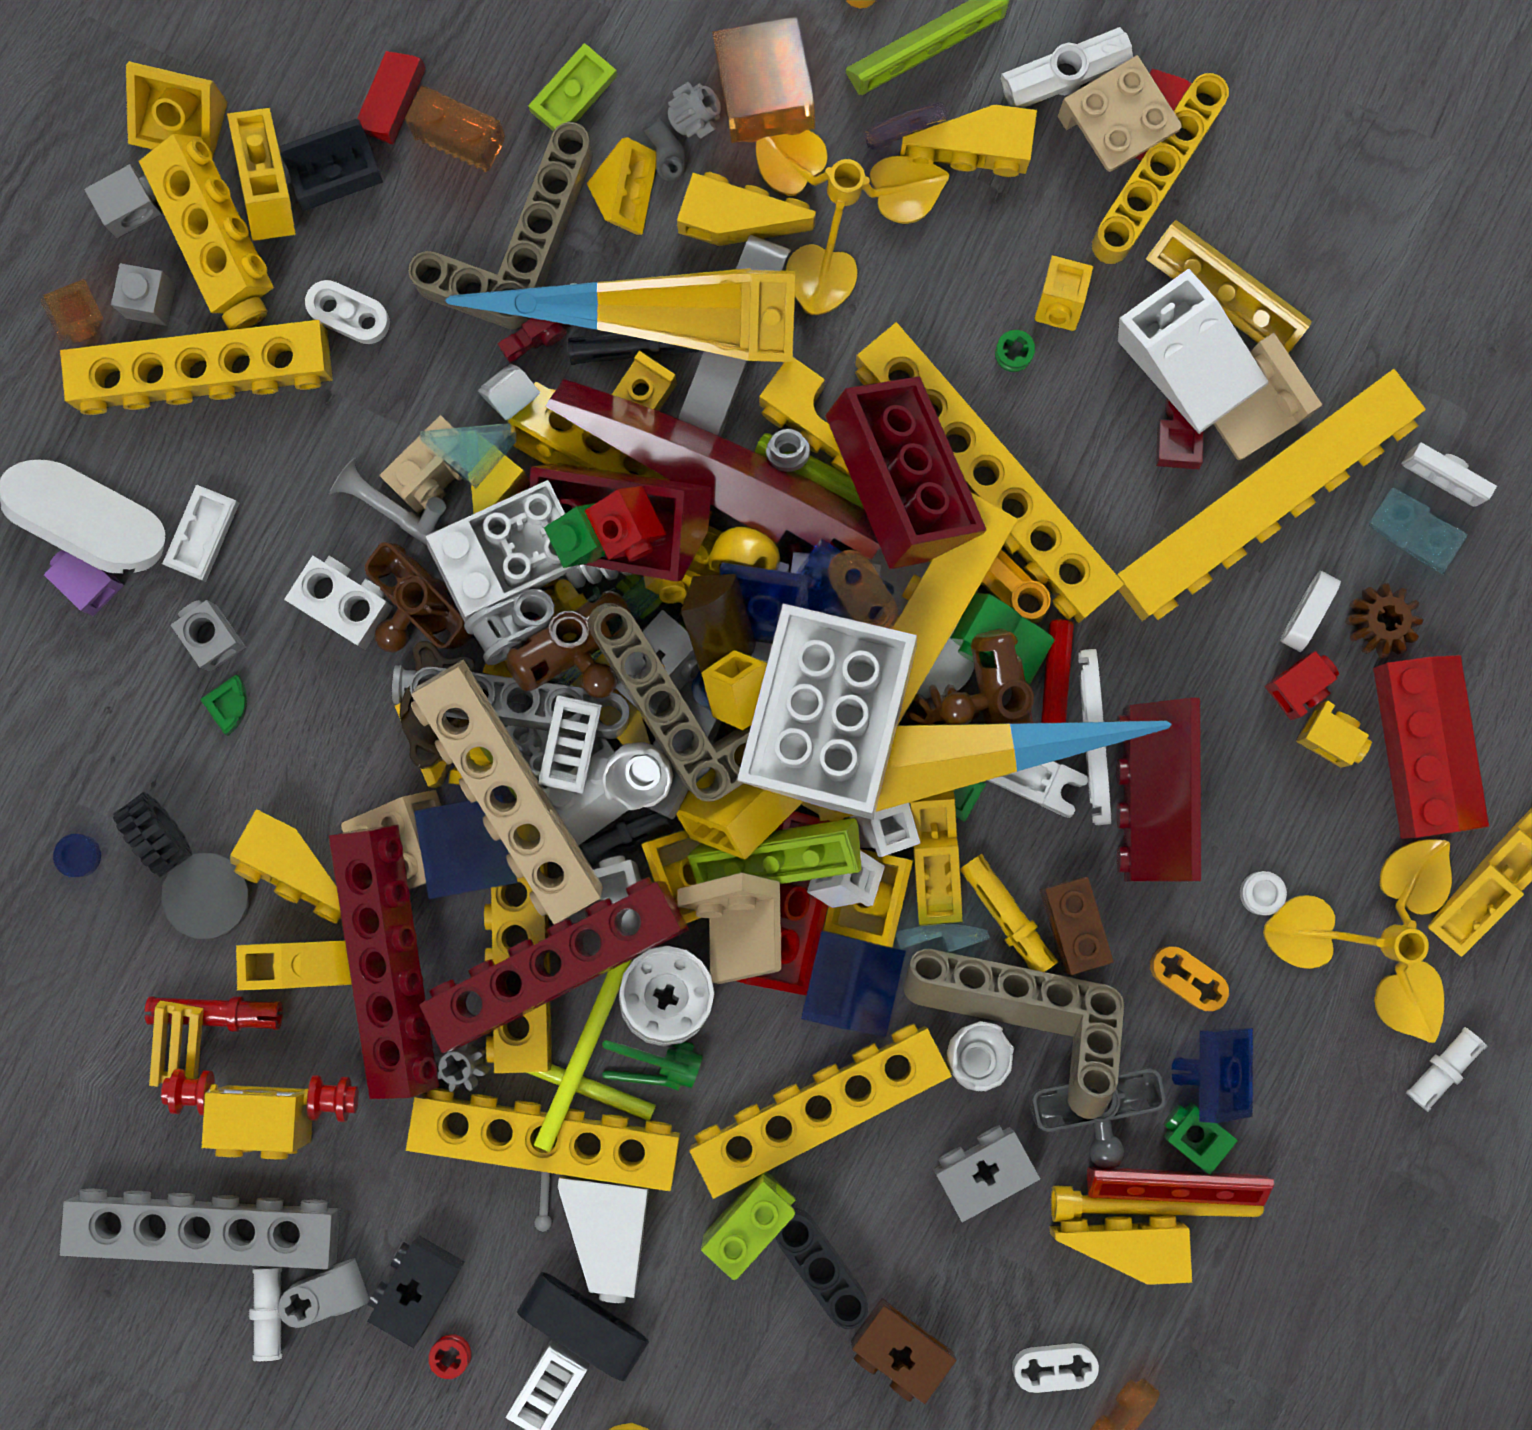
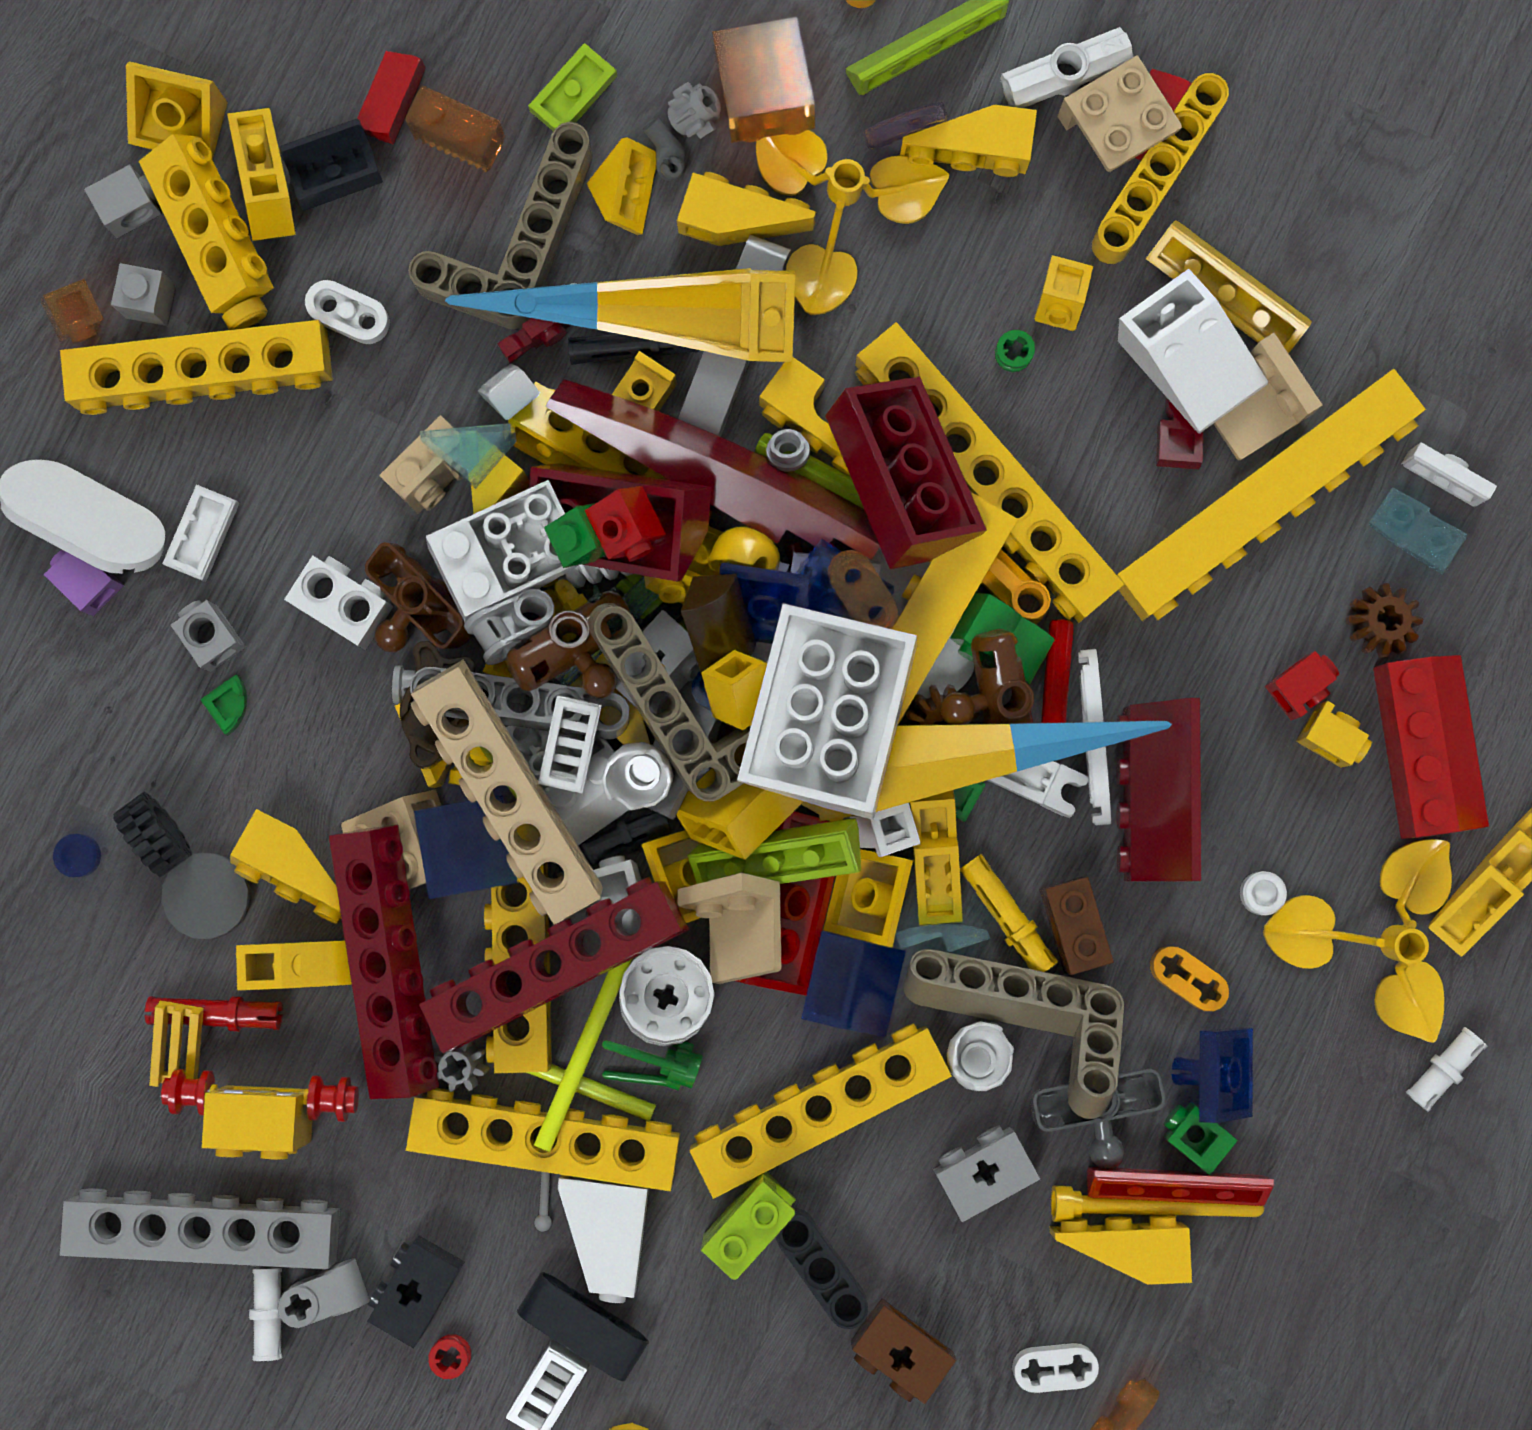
light grey piece [329,458,446,546] -> none
white brick [807,850,885,908] -> none
white beam [1280,570,1341,652] -> none

